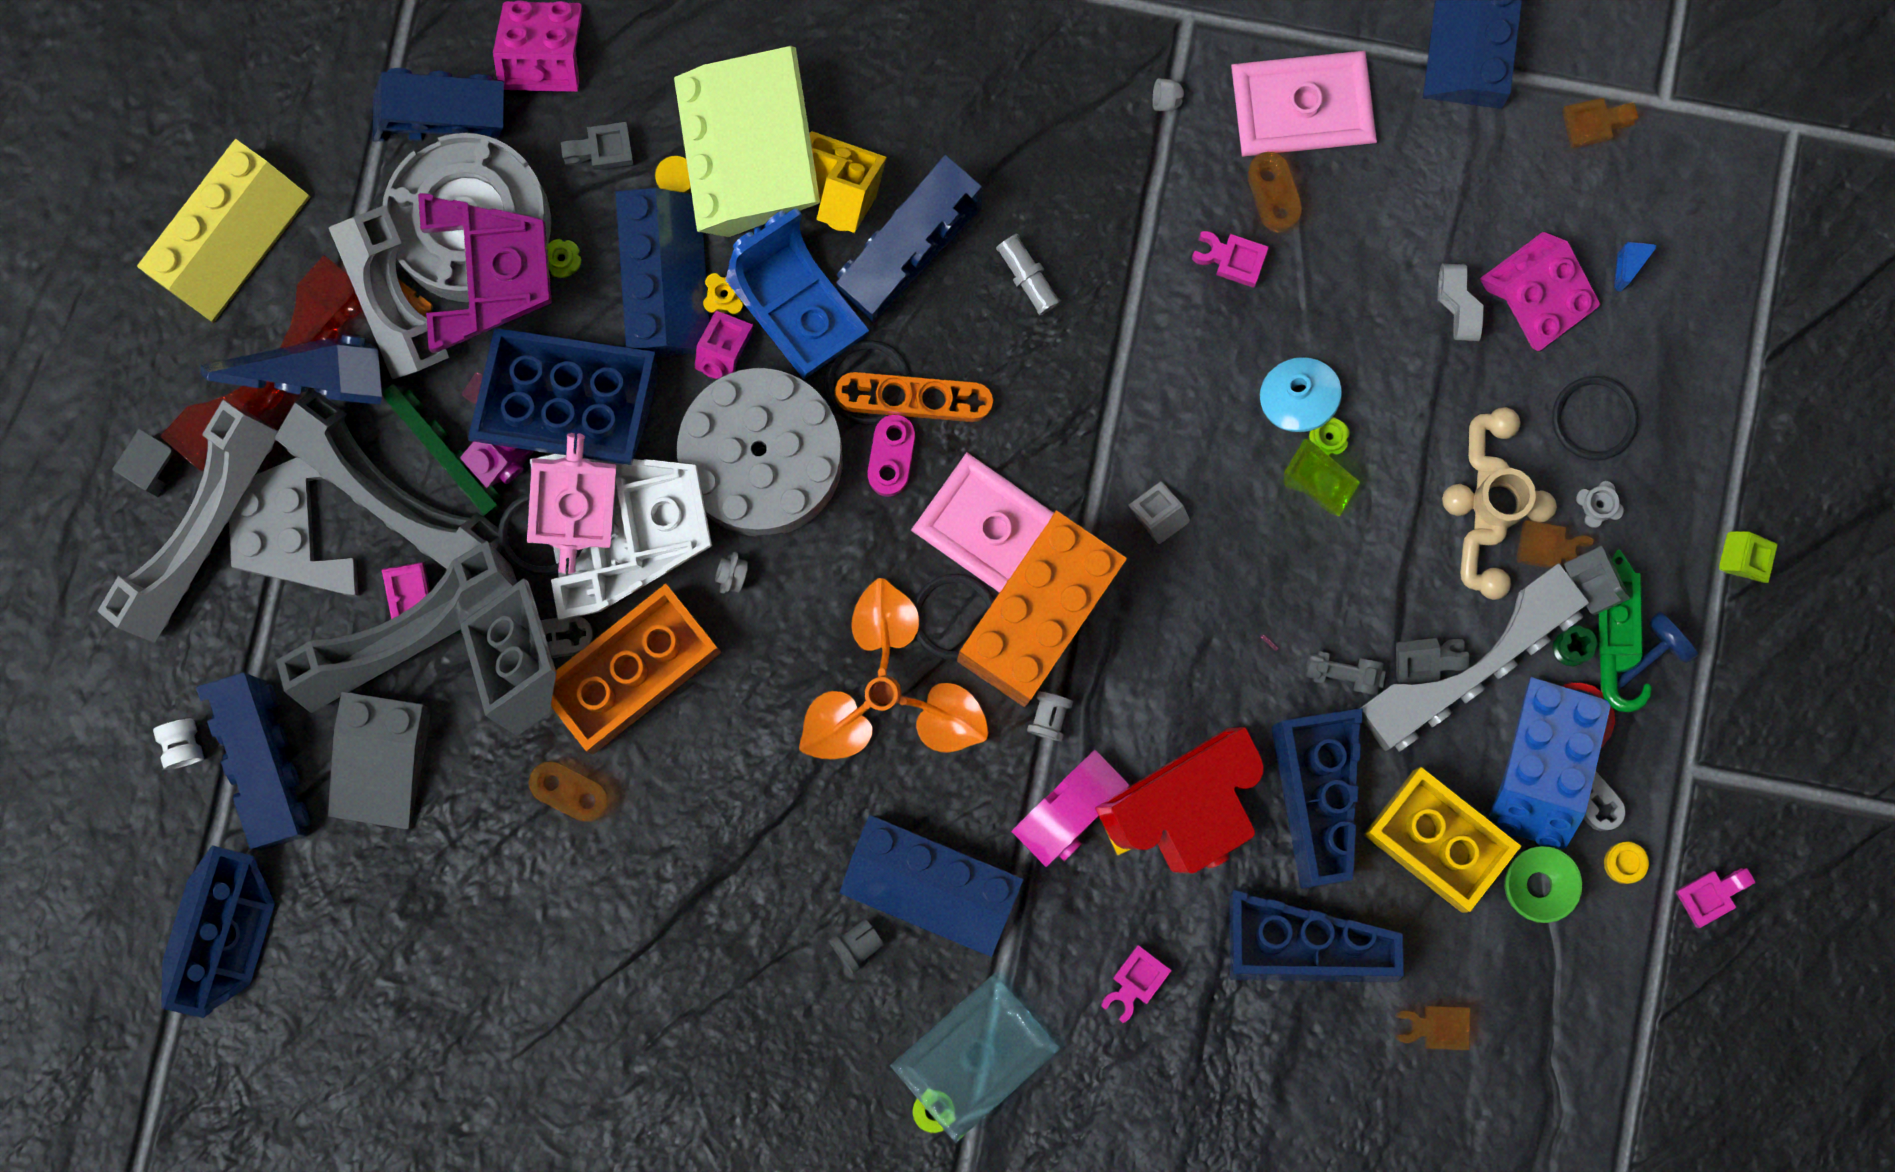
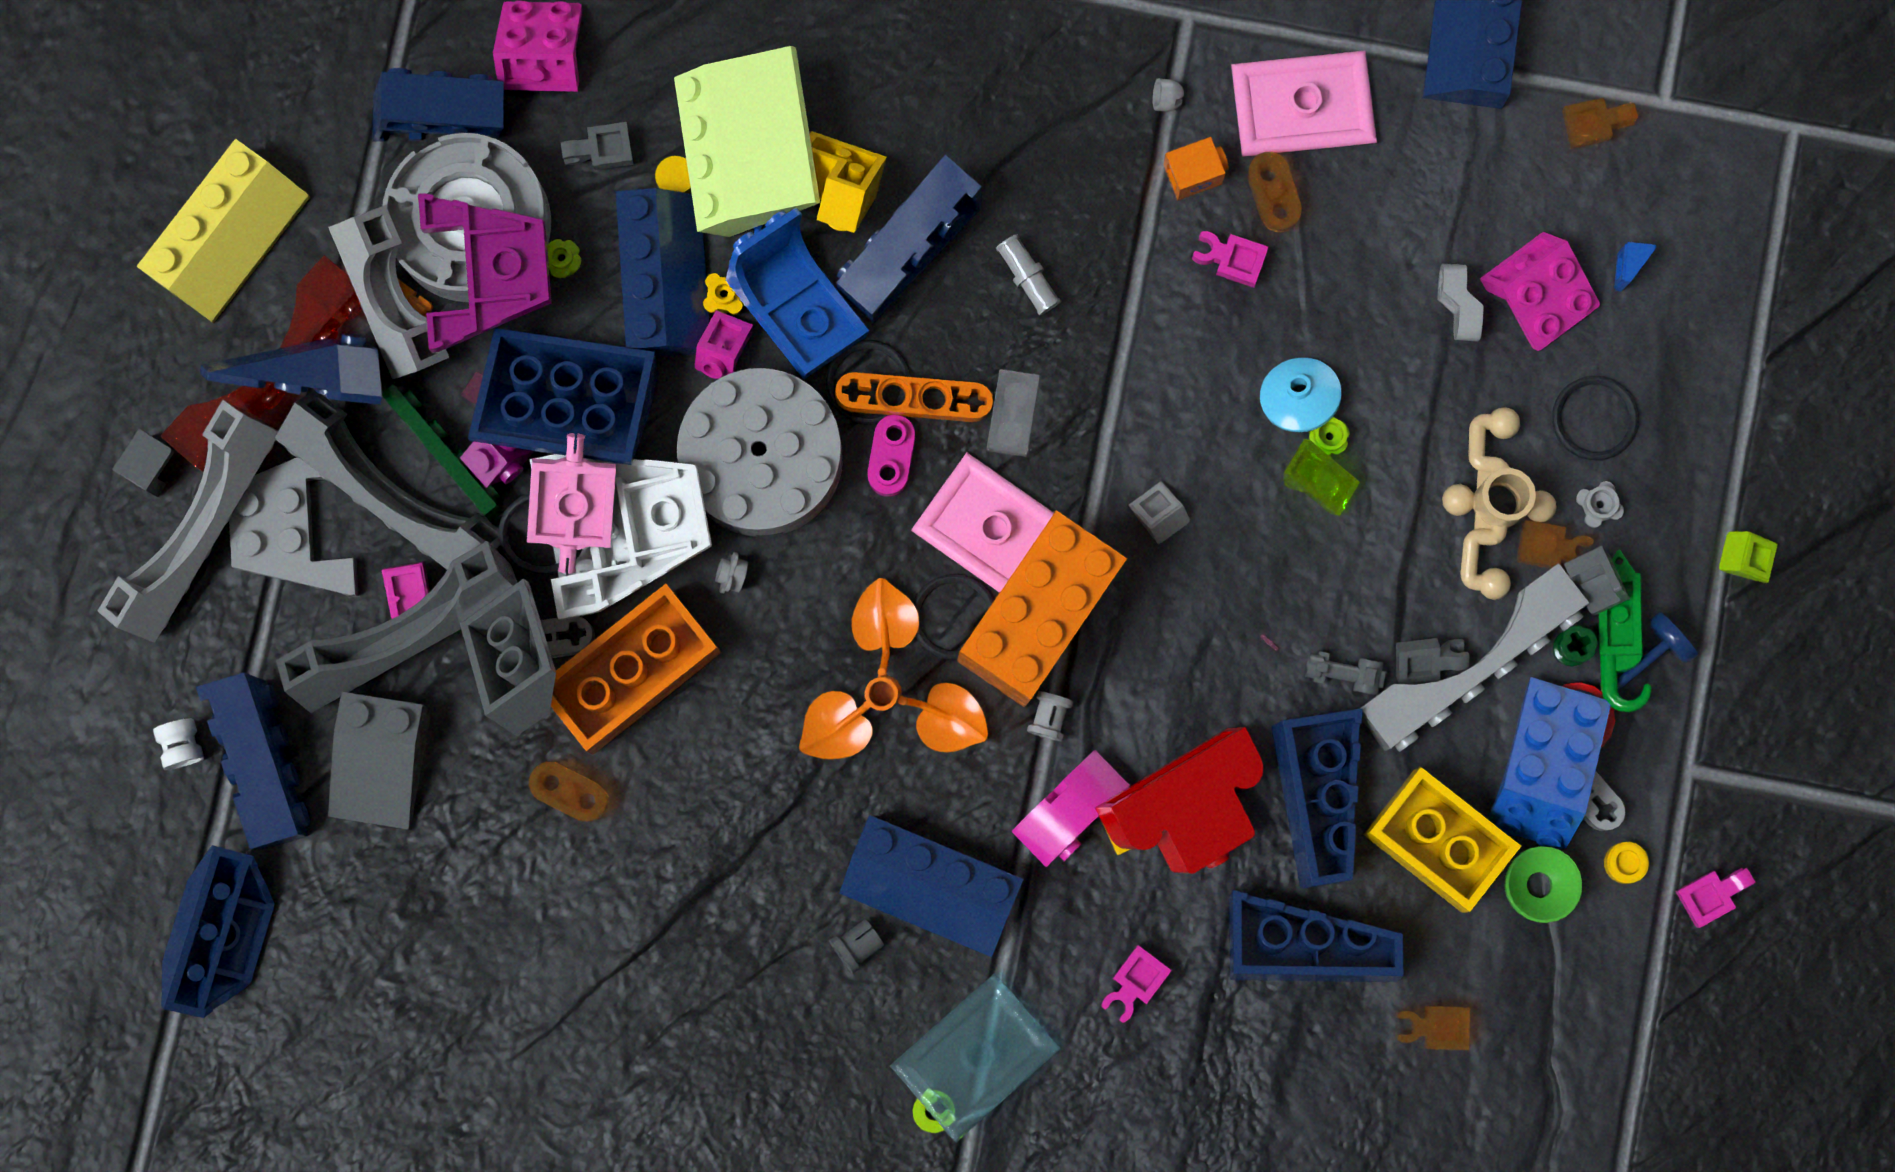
none -> clear plate [987,369,1040,457]
none -> orange brick [1163,137,1229,201]

